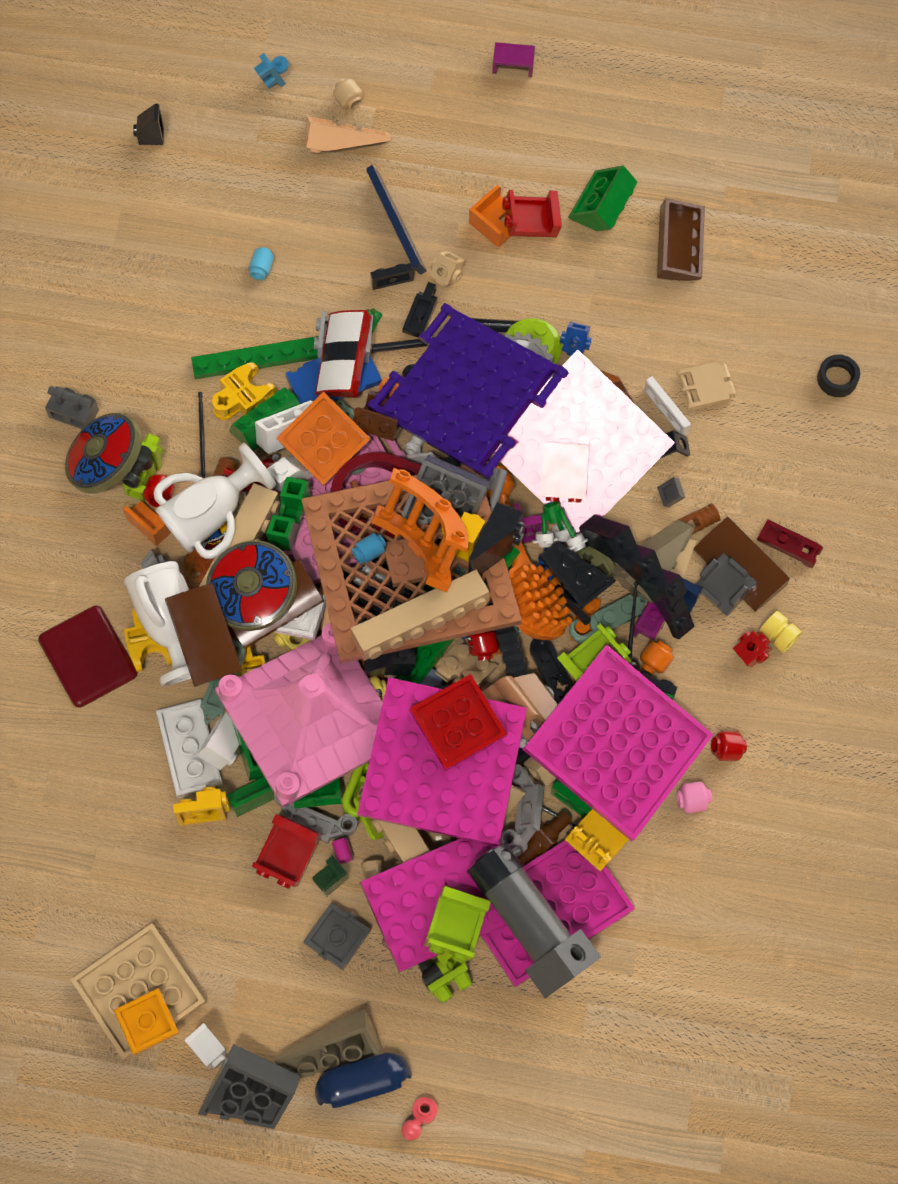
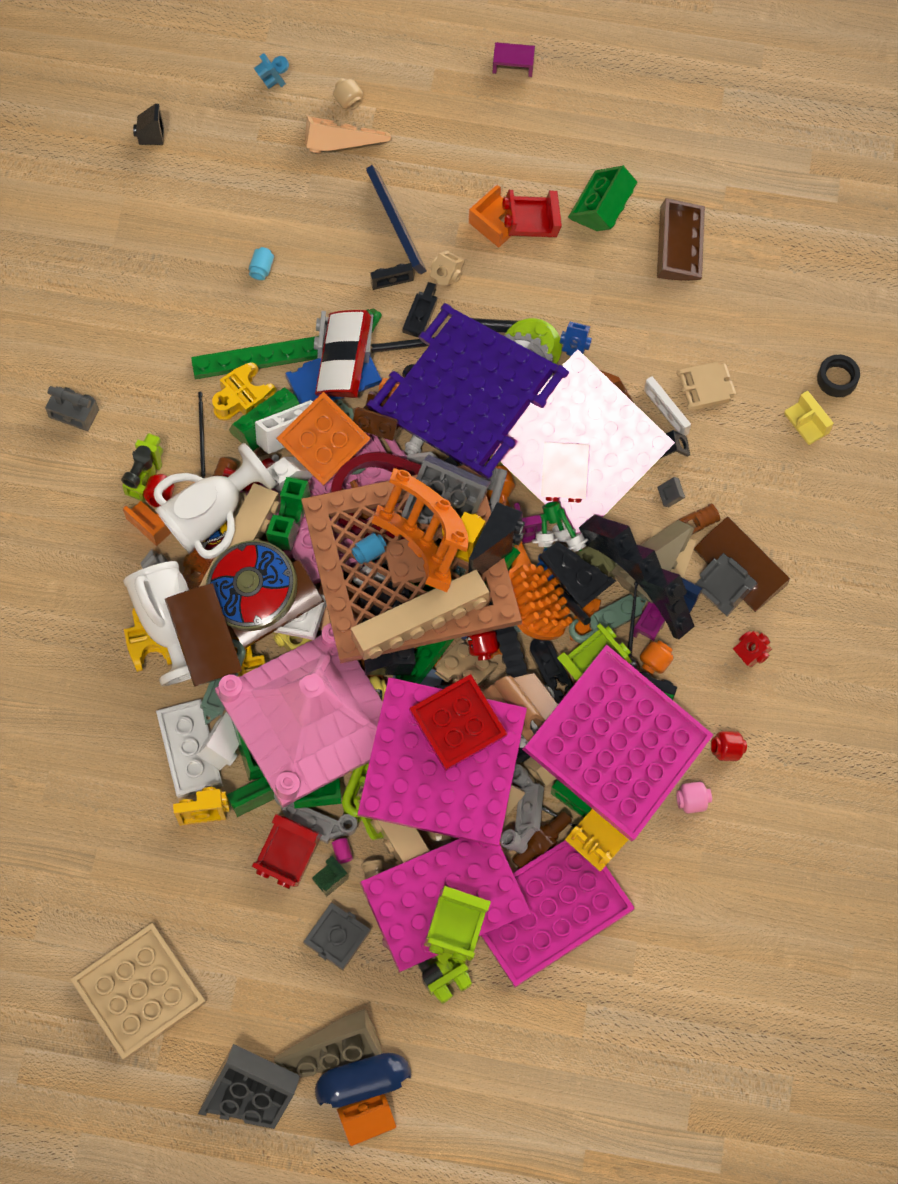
dark red piece [38,605,138,708] -> none
dish [65,413,142,494] -> none
light orange plate [114,988,179,1056] -> none
white slope [185,1023,228,1070] -> none
coral plate [401,1097,437,1141] -> none
dark grey piece [467,843,601,998] -> none
dark red plate [757,519,823,568] -> none
light yellow wheel [759,611,802,653] -> none
none -> orange panel [337,1094,396,1146]
none -> light yellow panel [784,391,834,445]

